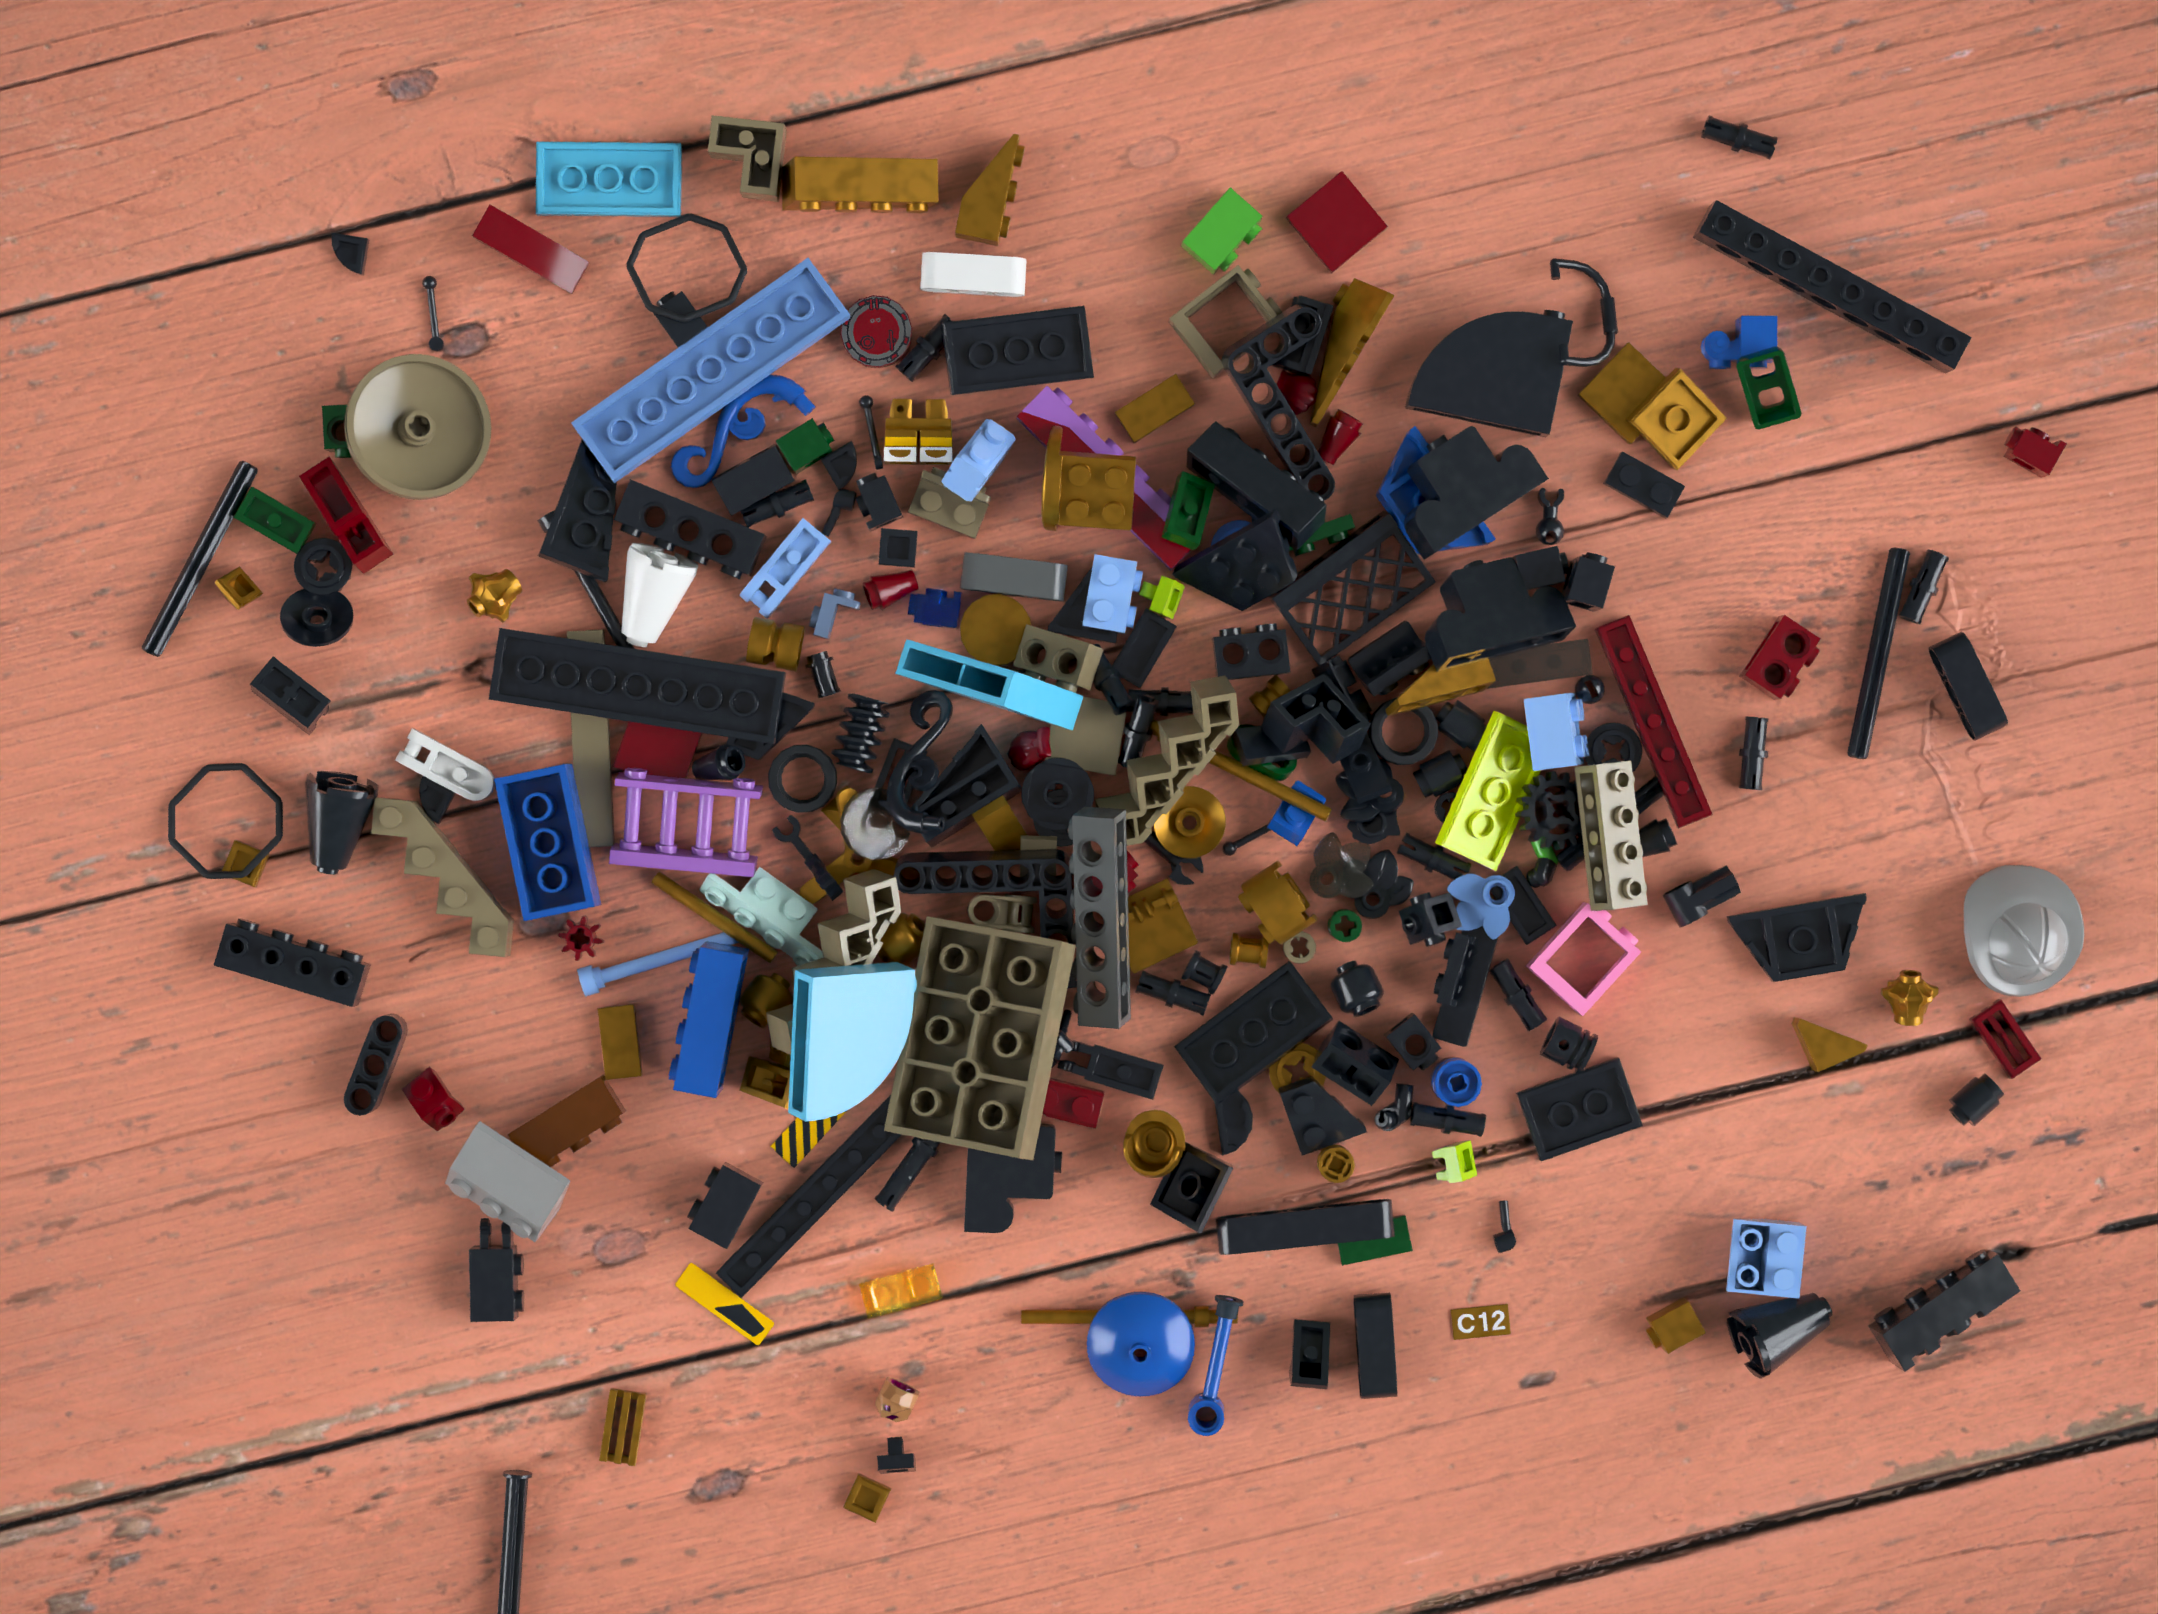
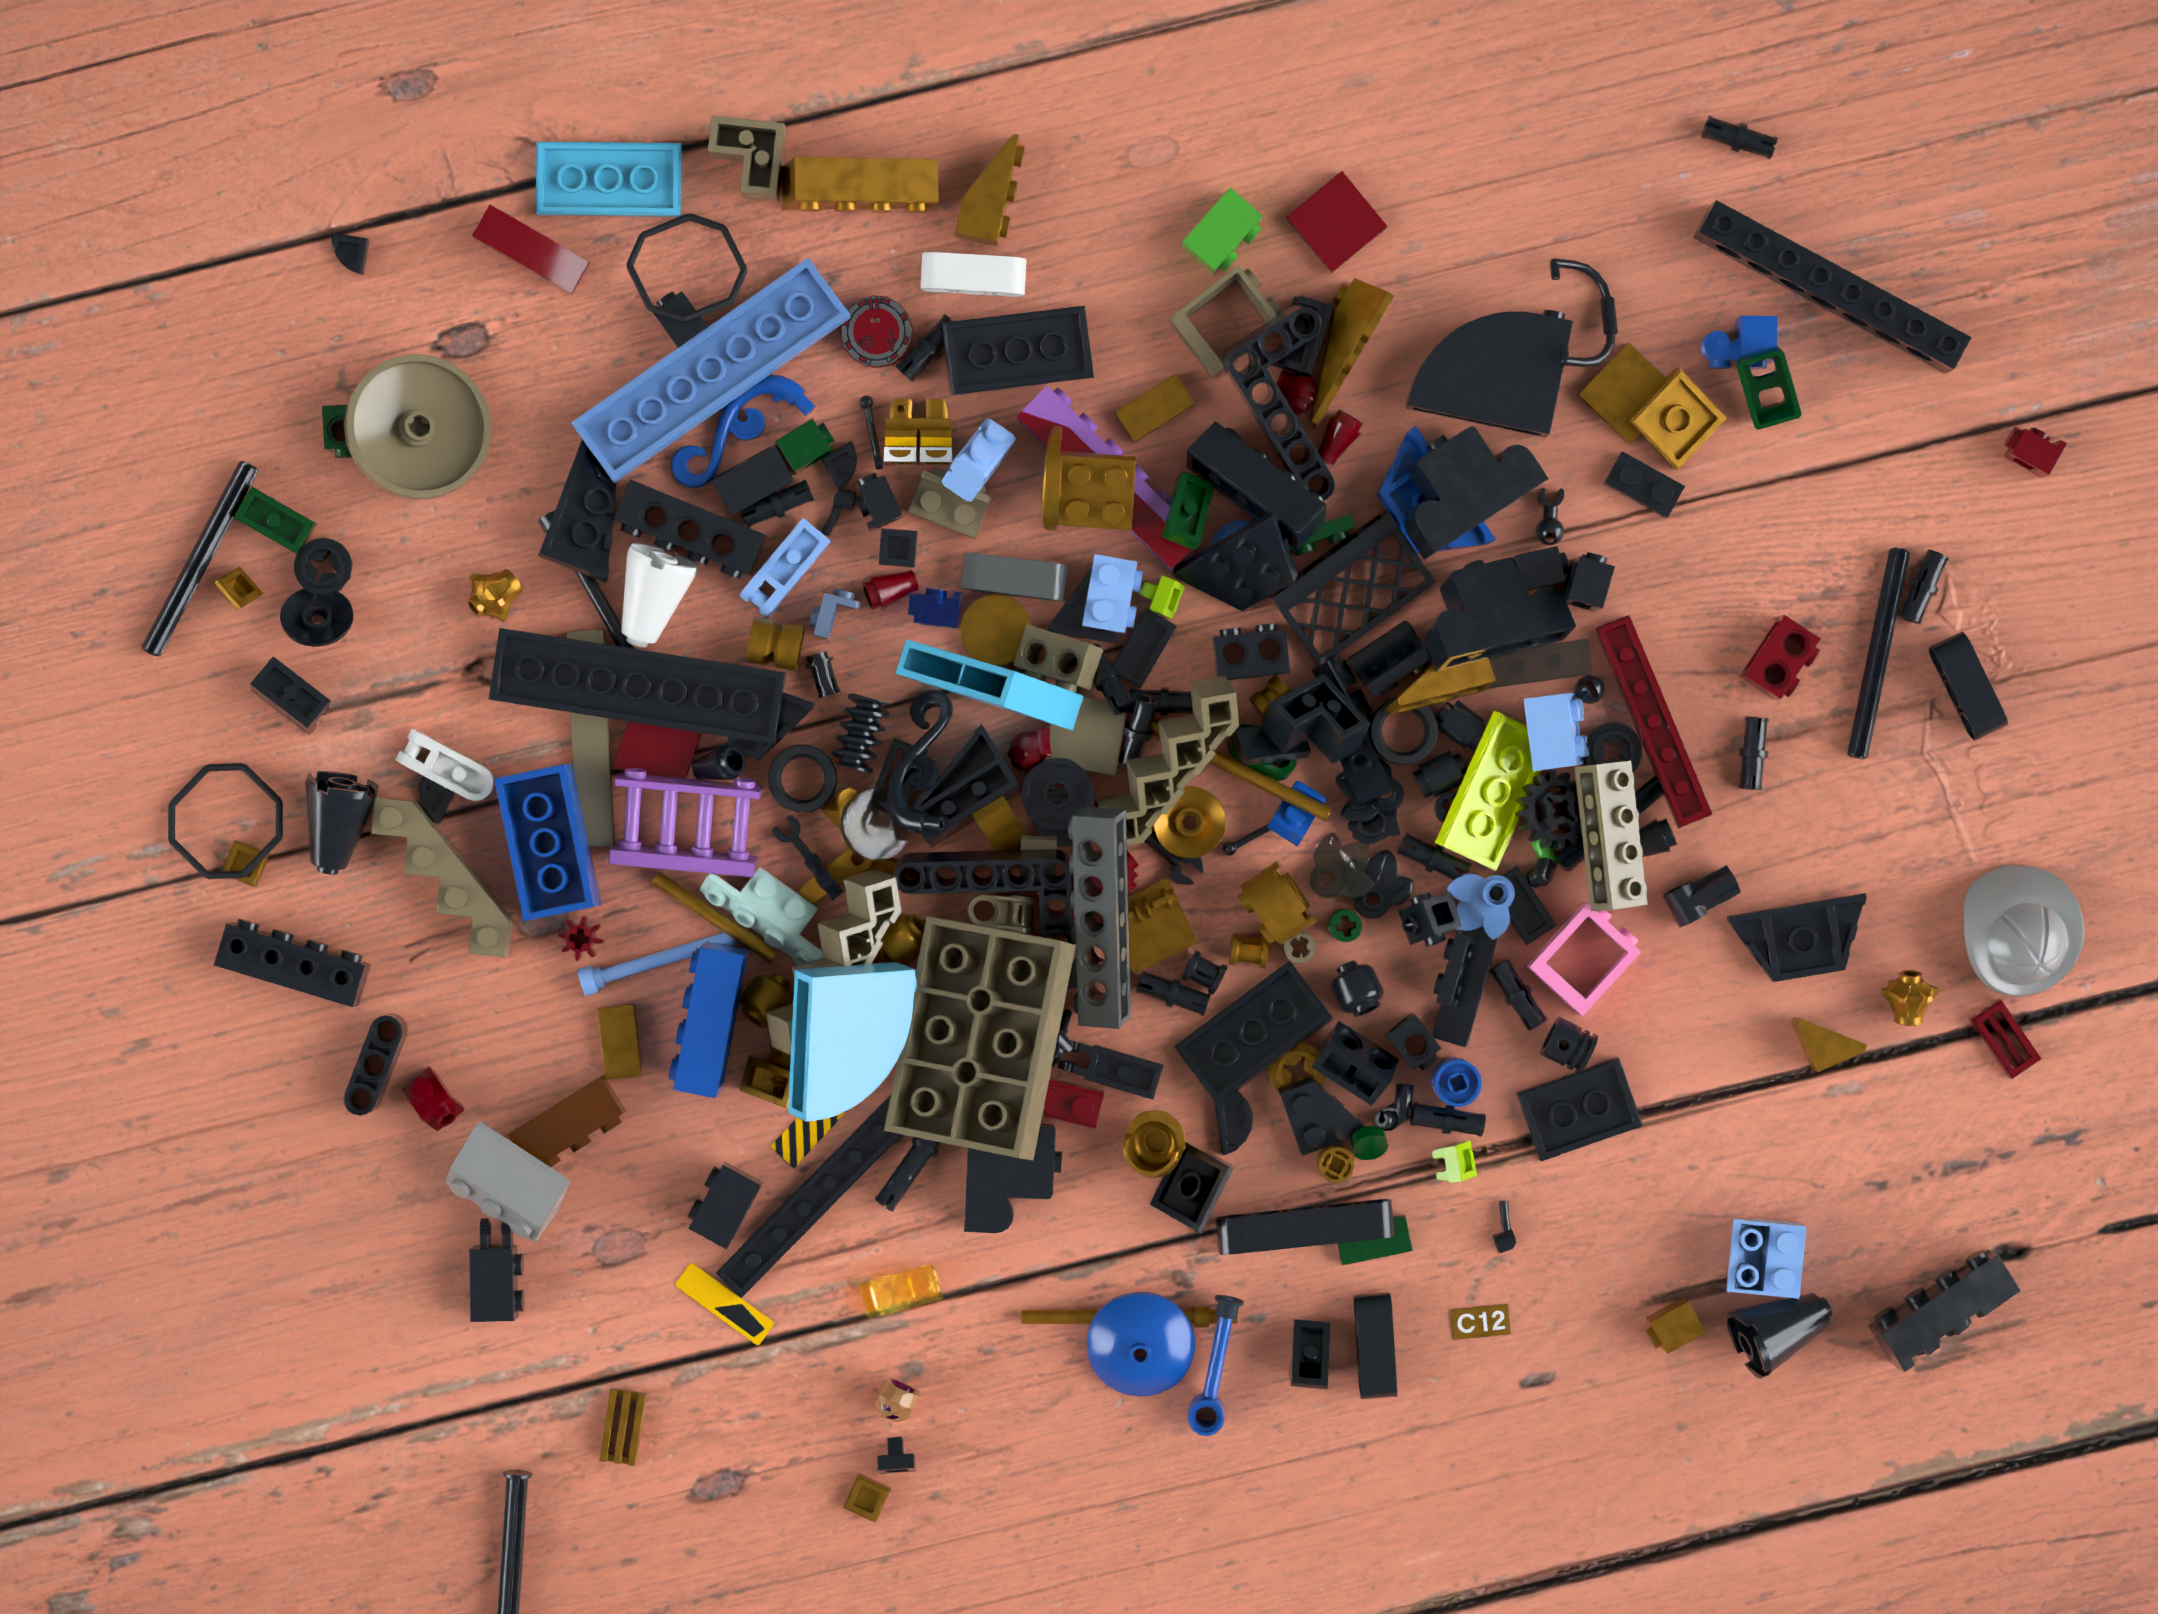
dark red slope [299,457,393,574] -> none
black hinge [422,276,444,351] -> none
black brick [1949,1073,2004,1126] -> none
none -> dark green tile [1350,1126,1388,1160]

